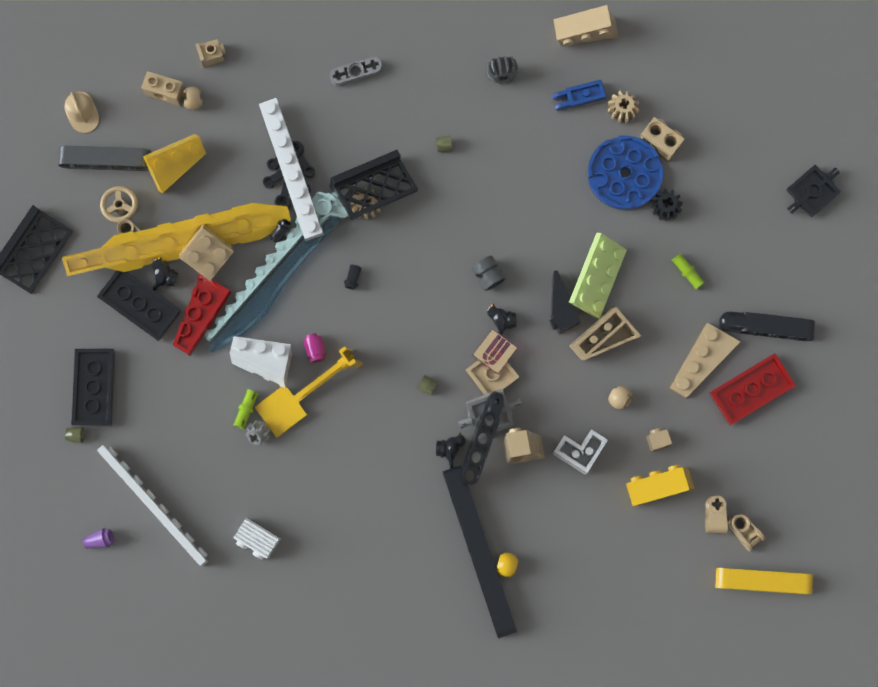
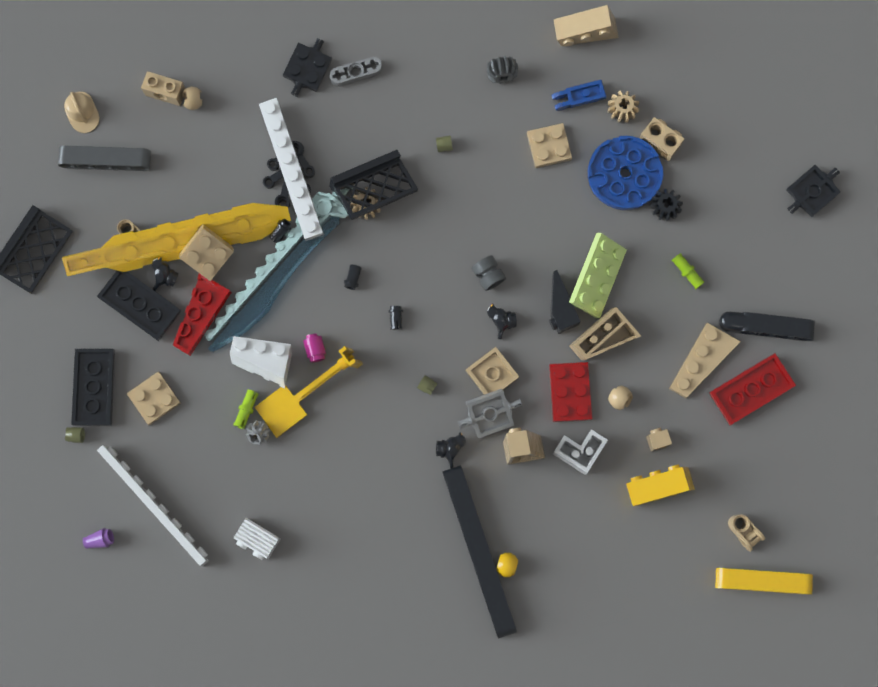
tan piece [100,186,138,223] -> none
yellow wedge [143,134,206,193] -> none
tan brick [196,39,226,67] -> none
black piece [459,391,504,485] -> none
piece [472,329,518,374] -> none
tan piece [705,496,728,533] -> none
none -> tan plate [127,371,181,425]
none -> black plate [283,38,332,97]
none -> black pin [388,306,403,330]
none -> tan plate [527,123,572,168]
none -> red plate [549,362,592,422]

